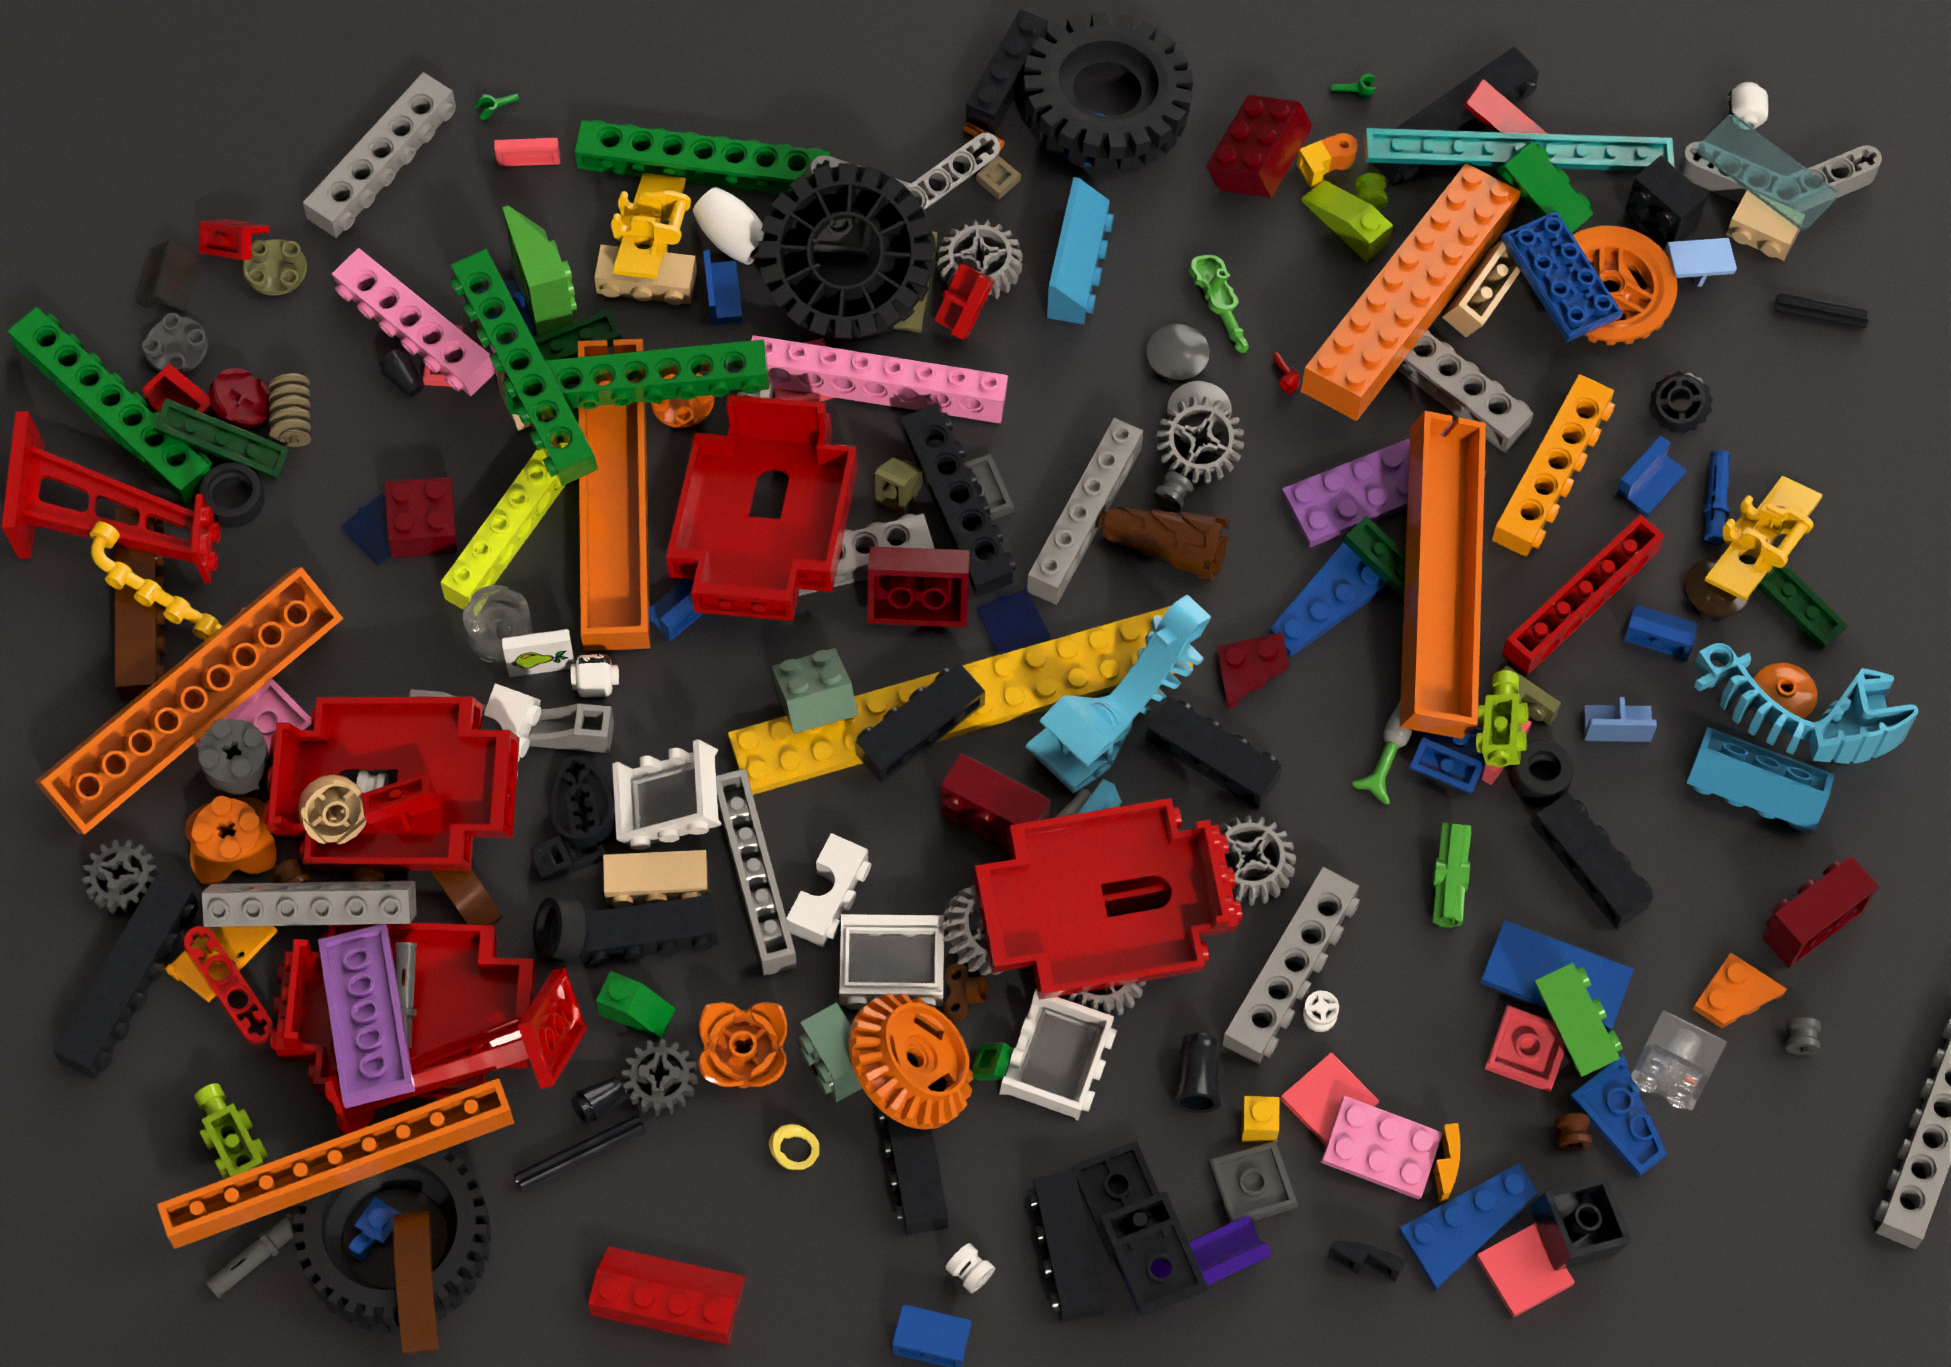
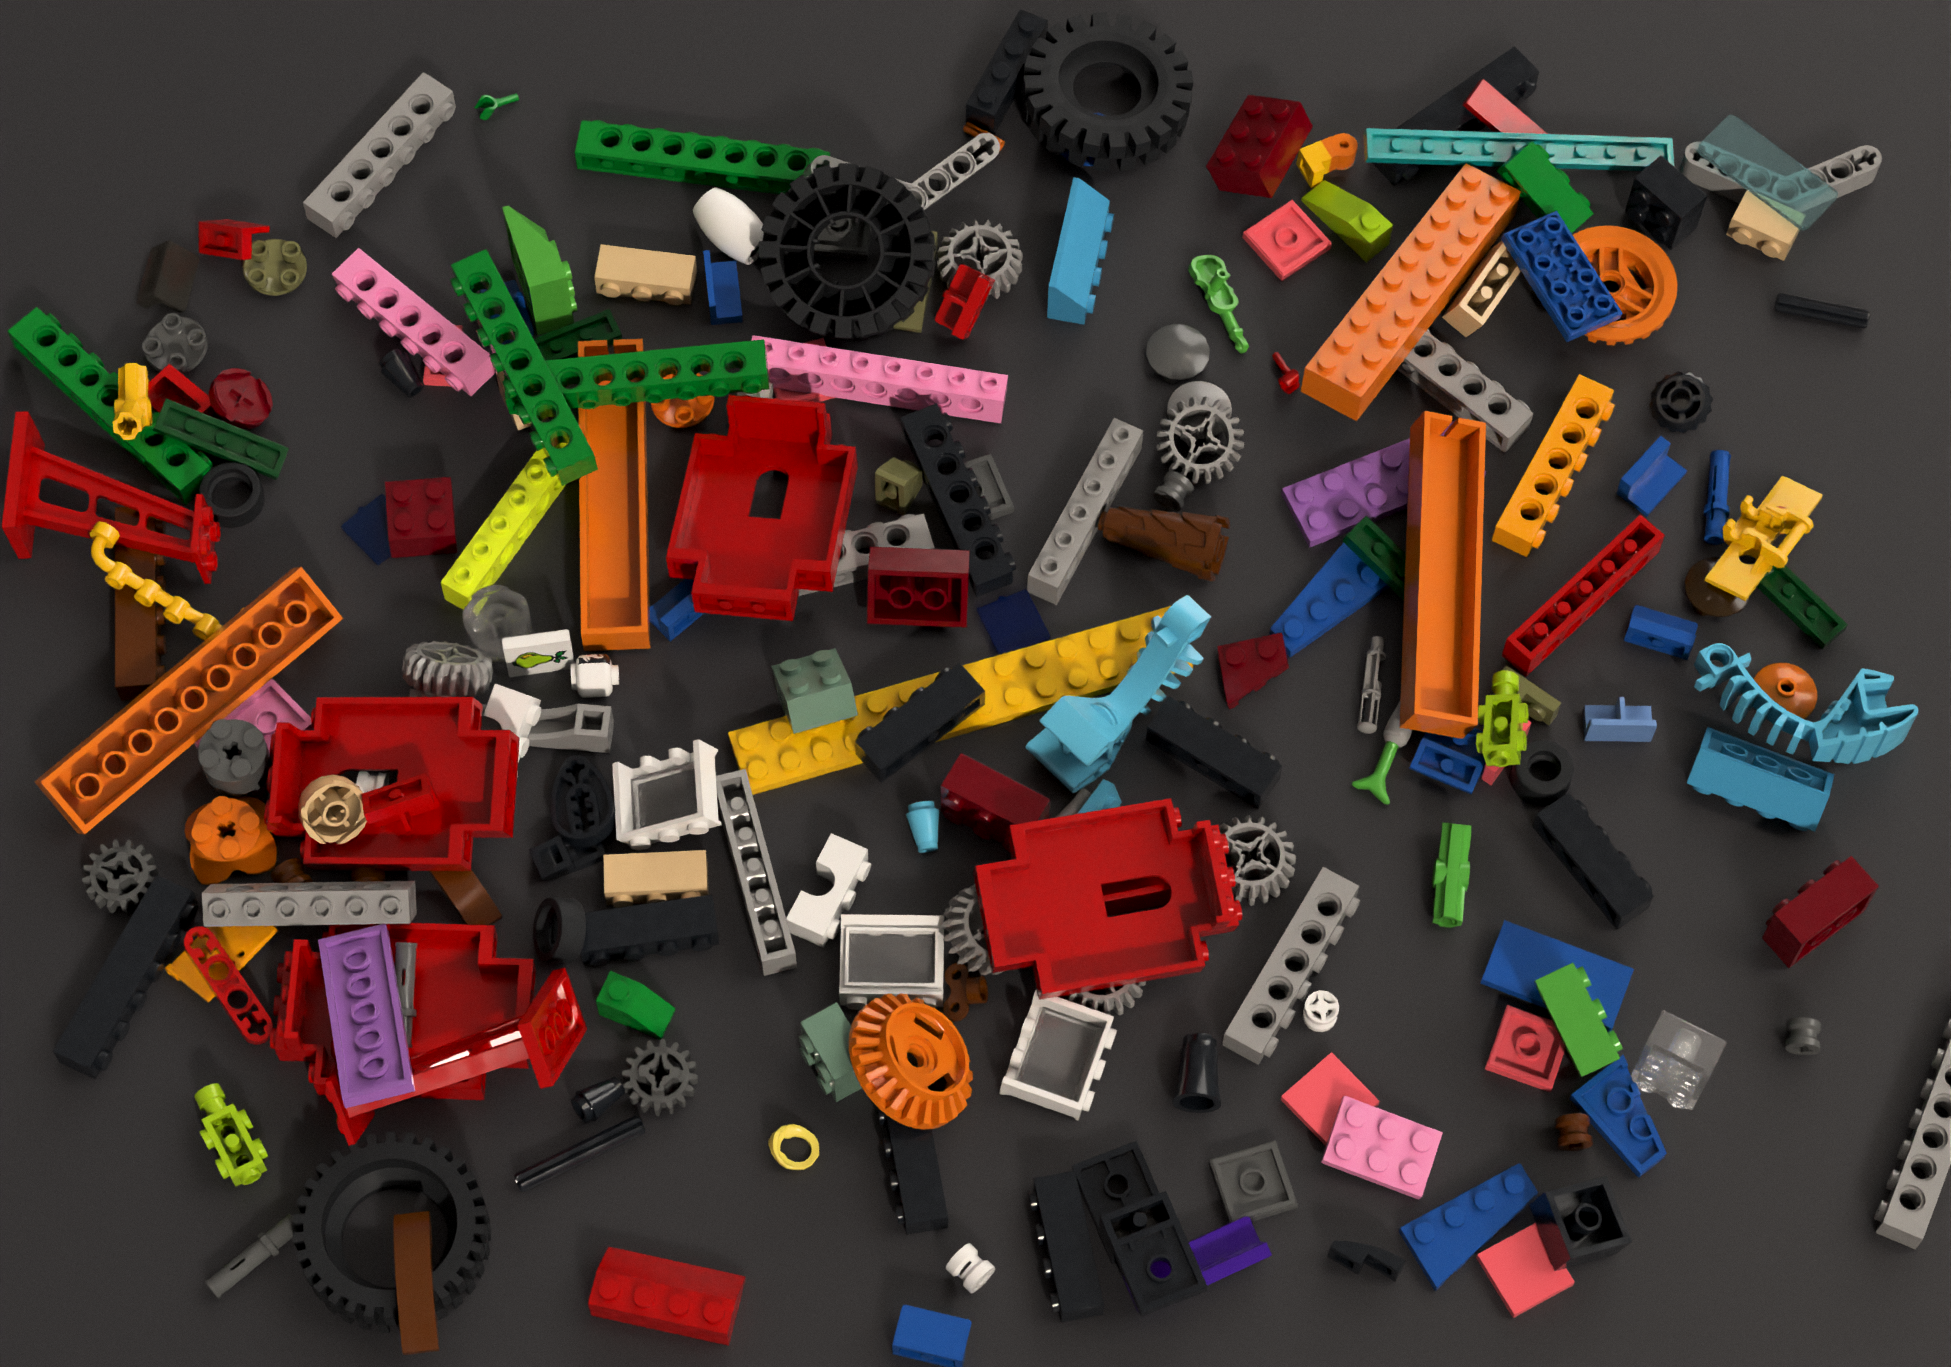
orange brick [157,1078,514,1249] -> none
dark tan piece [269,373,311,447] -> none
blue plate [348,1197,402,1263] -> none
coral tile [494,138,560,167] -> none
yellow piece [611,173,691,280] -> none
orange brick [698,1002,788,1088] -> none
green plate [972,1042,1013,1081] -> none
dark tan plate [976,155,1021,200] -> none
yellow brick [1241,1096,1280,1143] -> none
green hand [1331,74,1376,99] -> none
clear neon green wheel [1354,173,1388,210] -> none
light orange slope [1433,1123,1461,1204] -> none
light blue panel [1664,238,1737,287] -> none
orange wing [1693,953,1787,1028] -> none
white head [1727,82,1768,131] -> none
none -> yellow piece [112,363,152,440]
none -> light grey gear [402,641,493,697]
none -> medium azure cone [906,801,939,853]
none -> coral tile [1242,199,1332,281]
none -> light grey piece [1357,636,1386,734]

